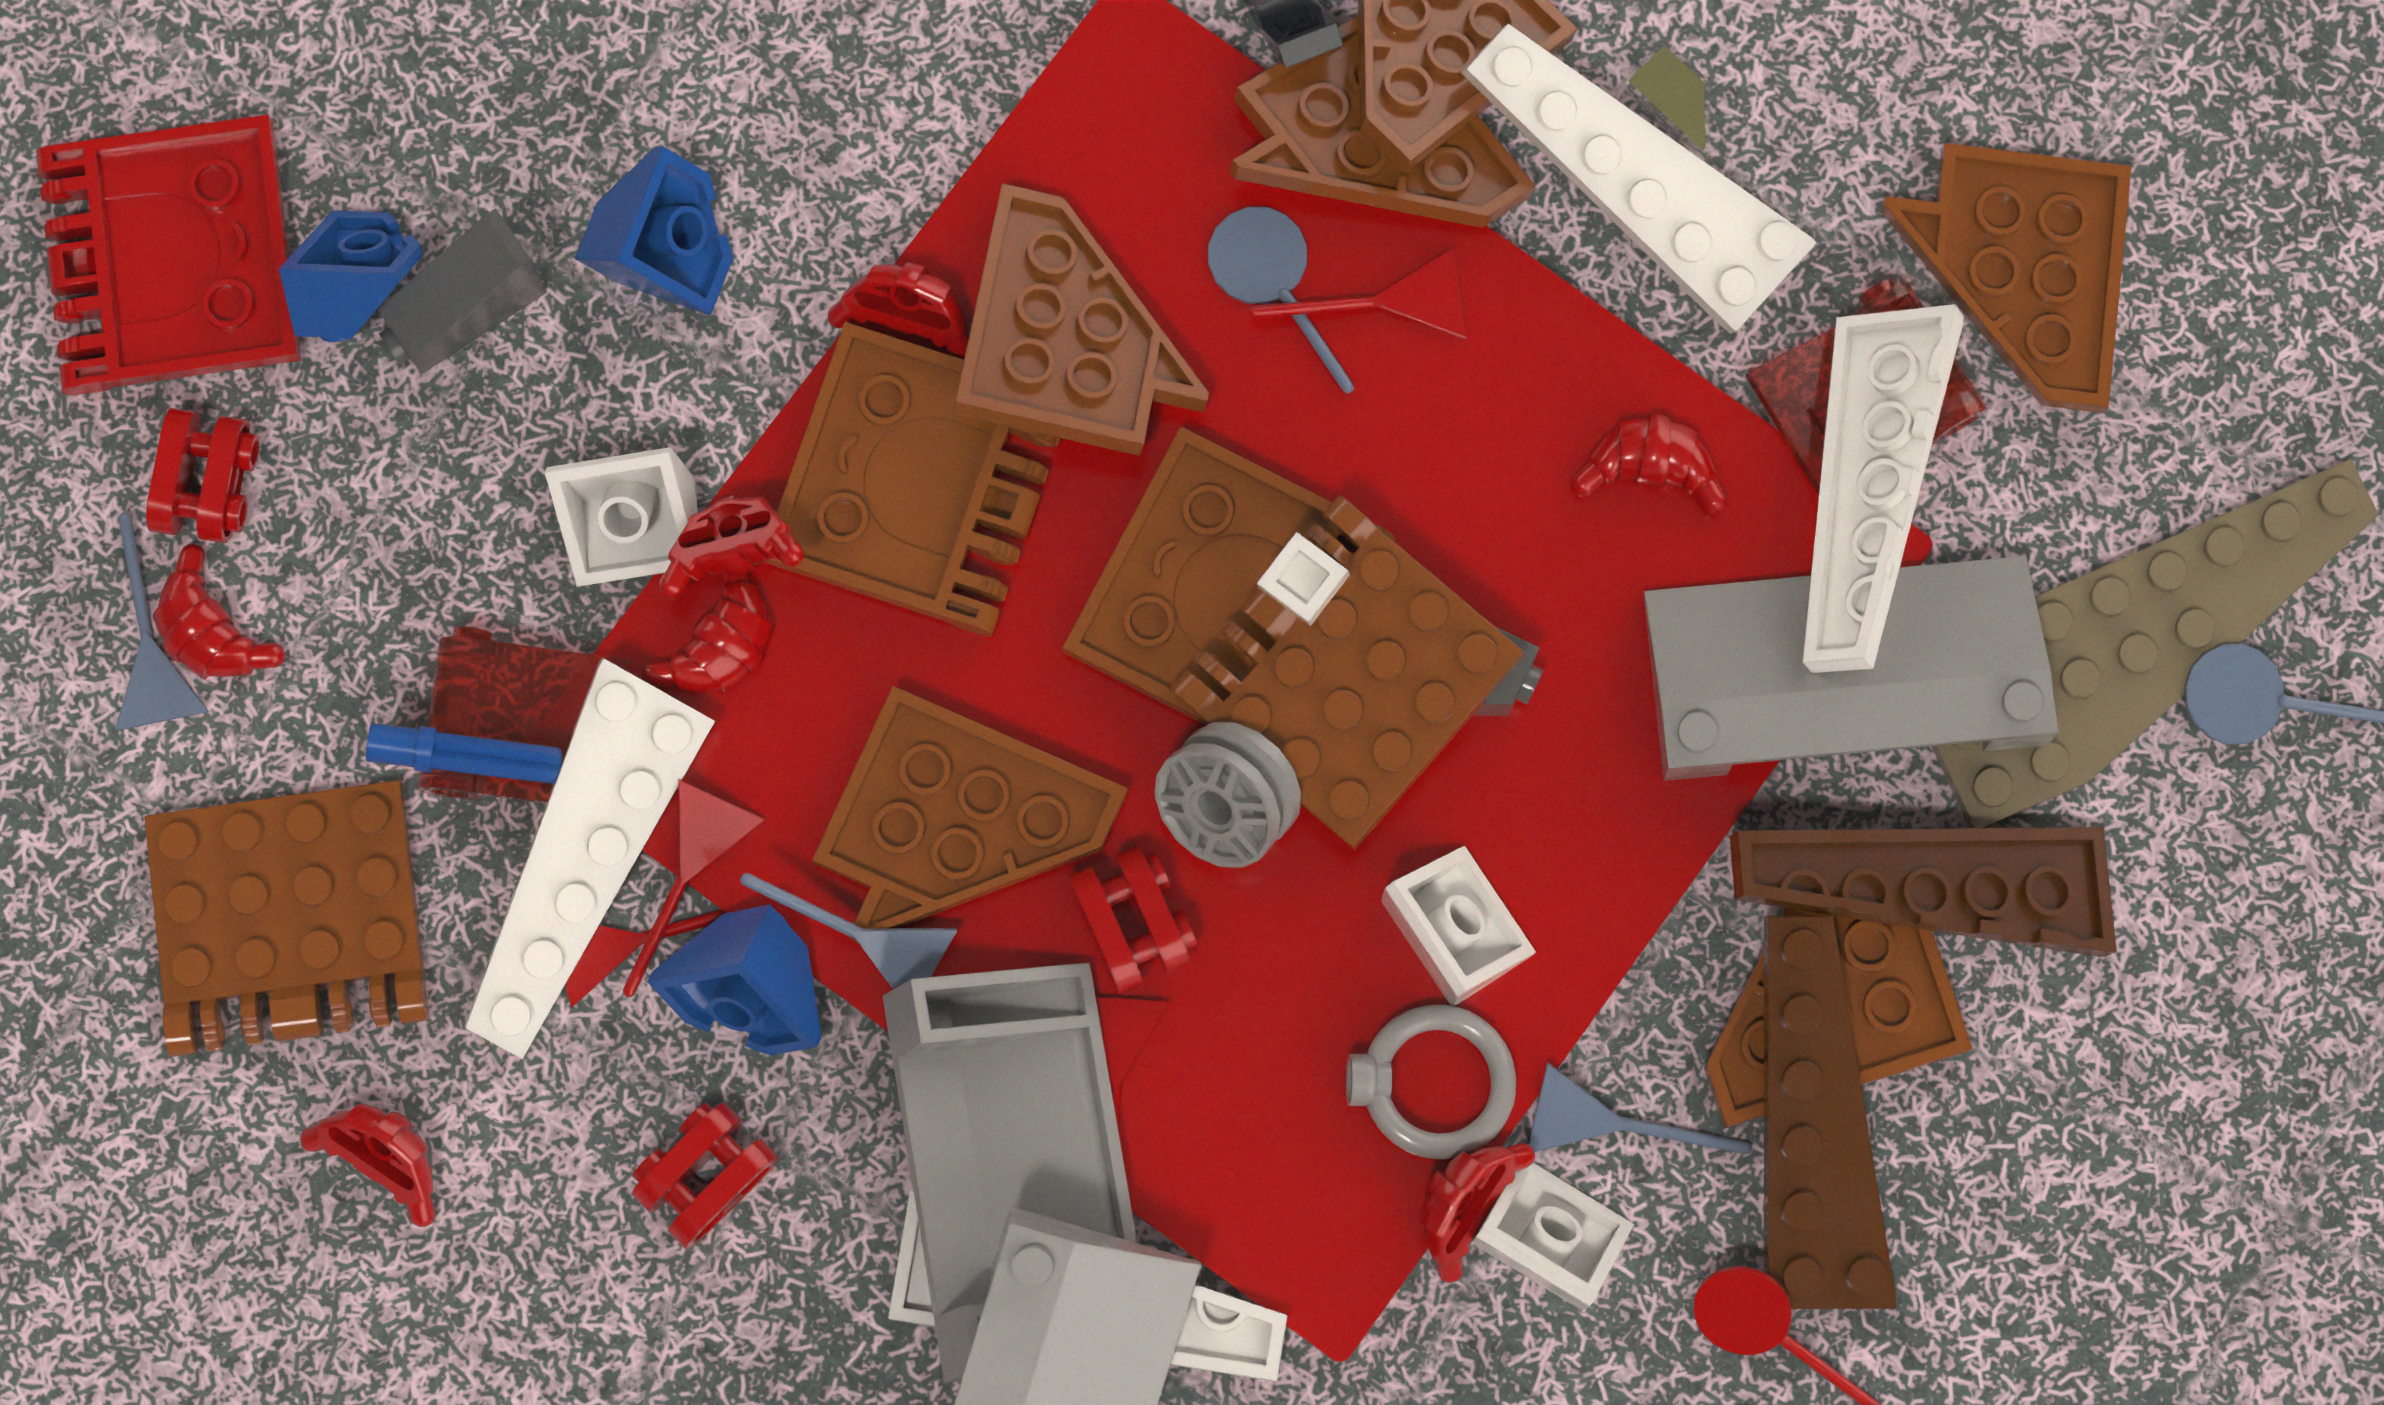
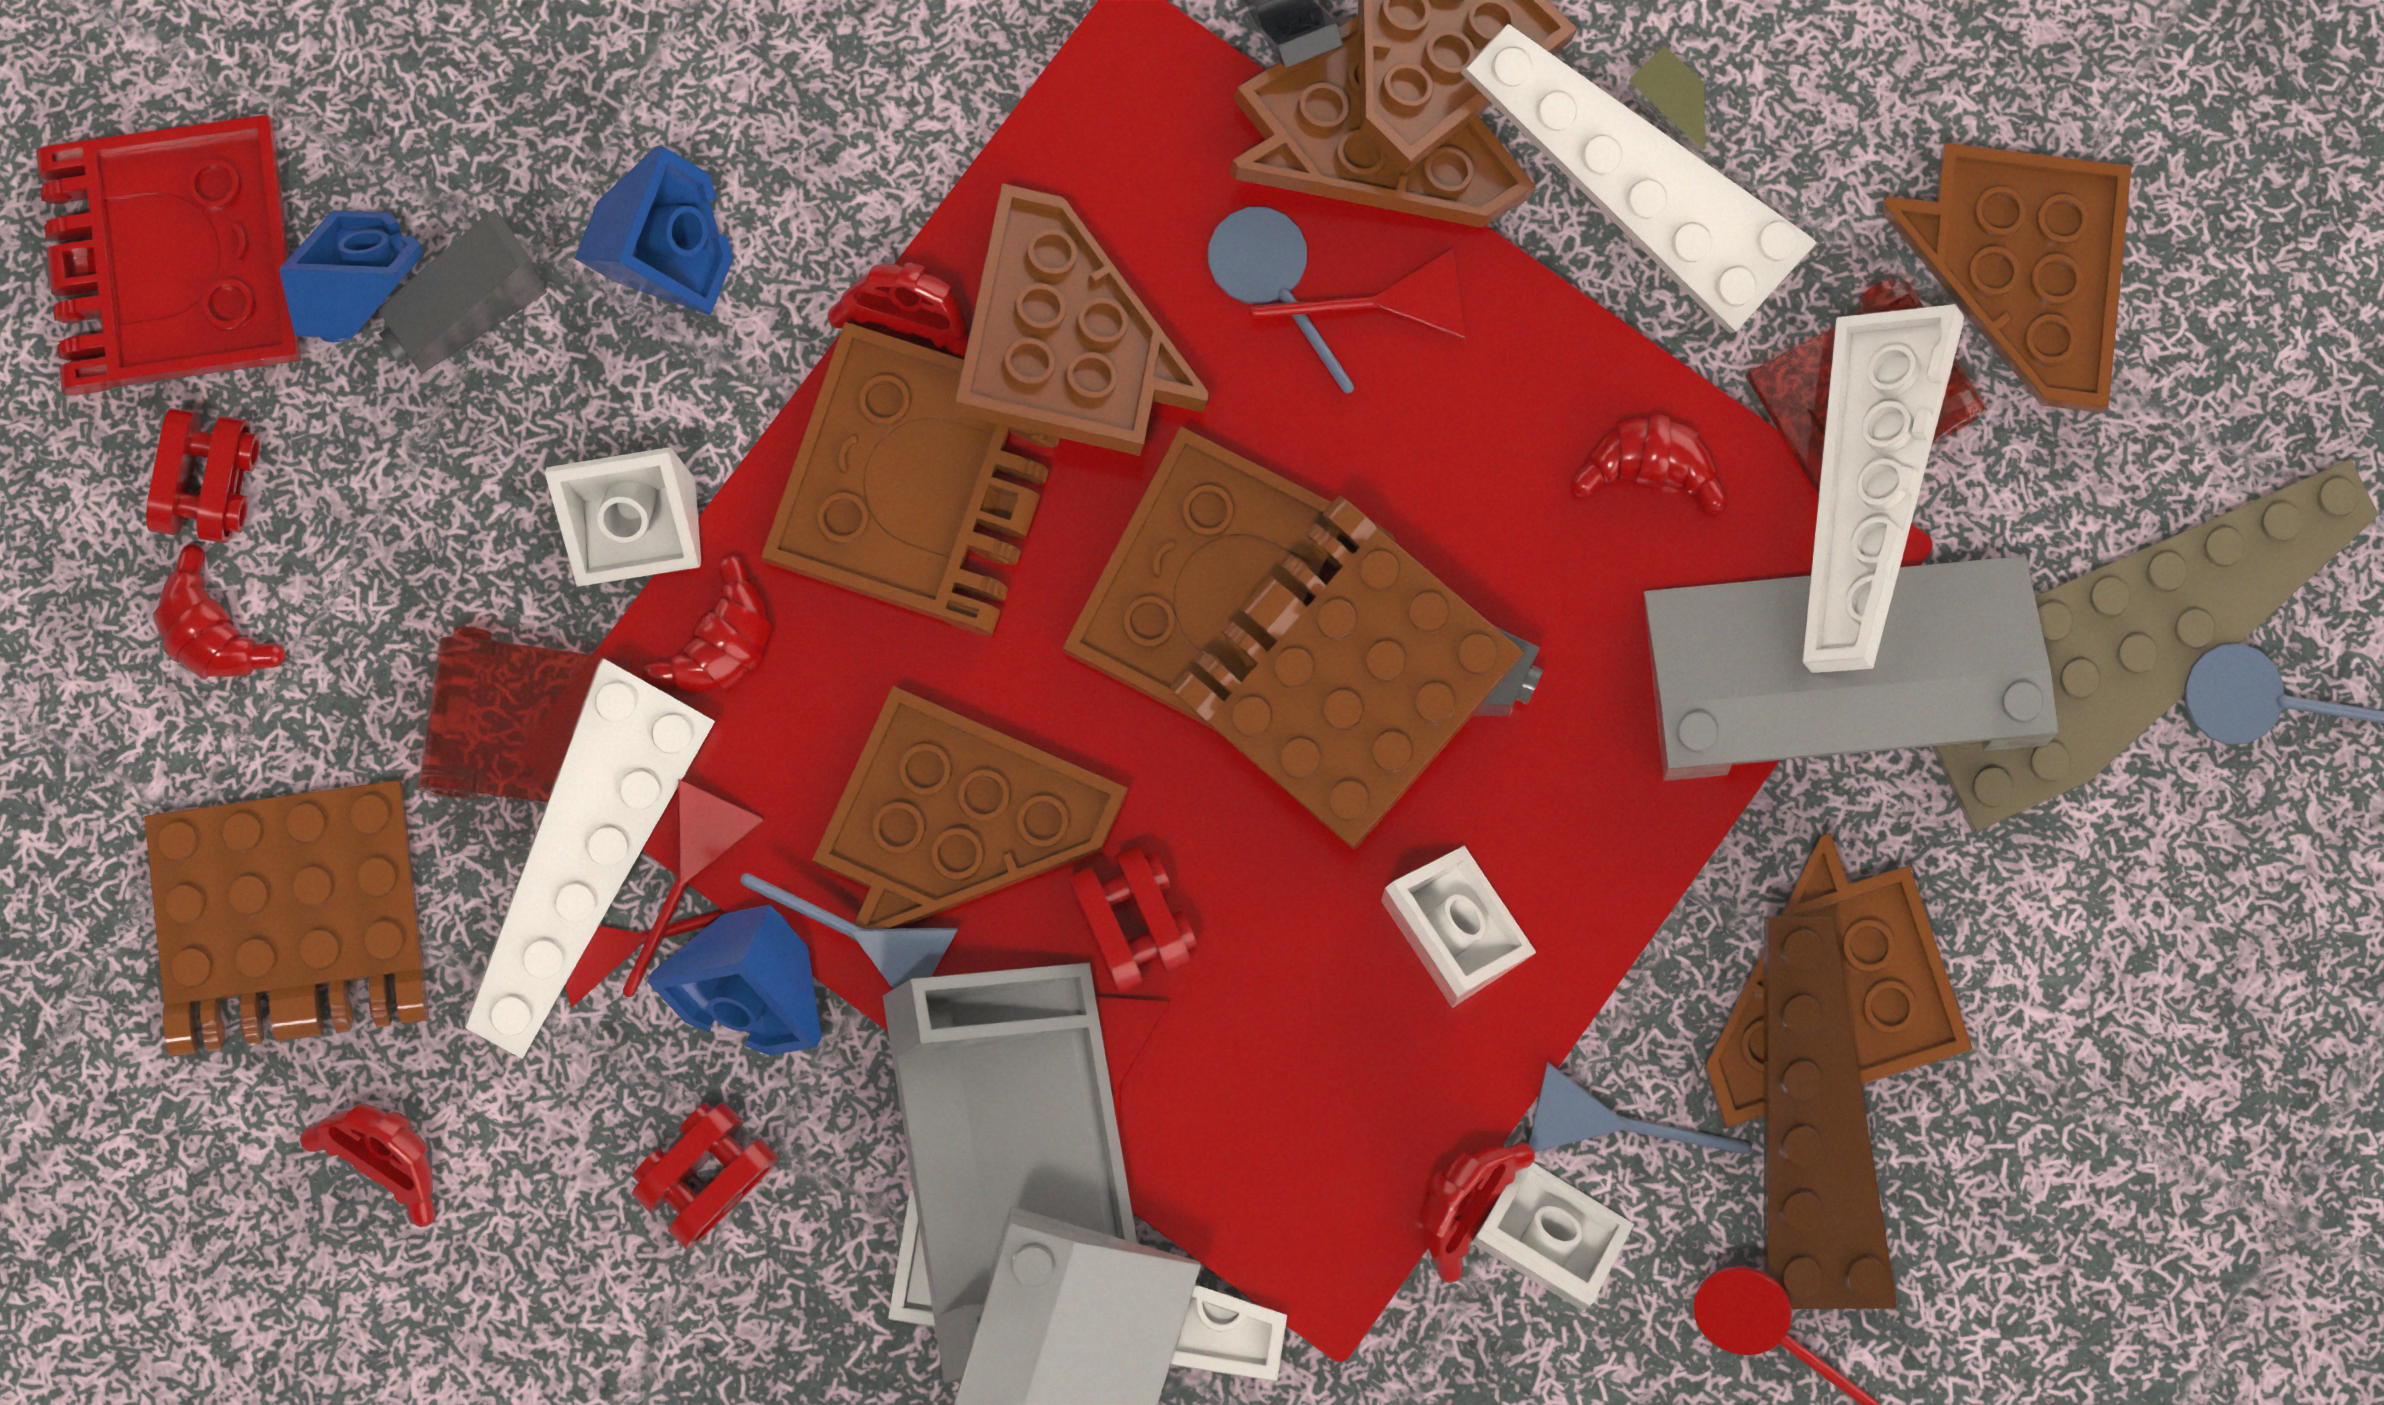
sand blue piece [115,513,209,731] -> none
blue axle [366,723,563,784] -> none
red piece [659,496,805,599] -> none
light grey wheel [1155,722,1301,868] -> none
white plate [1257,532,1350,626] -> none
light grey piece [1346,1004,1517,1159] -> none
reddish brown wing [1729,827,2117,957] -> none

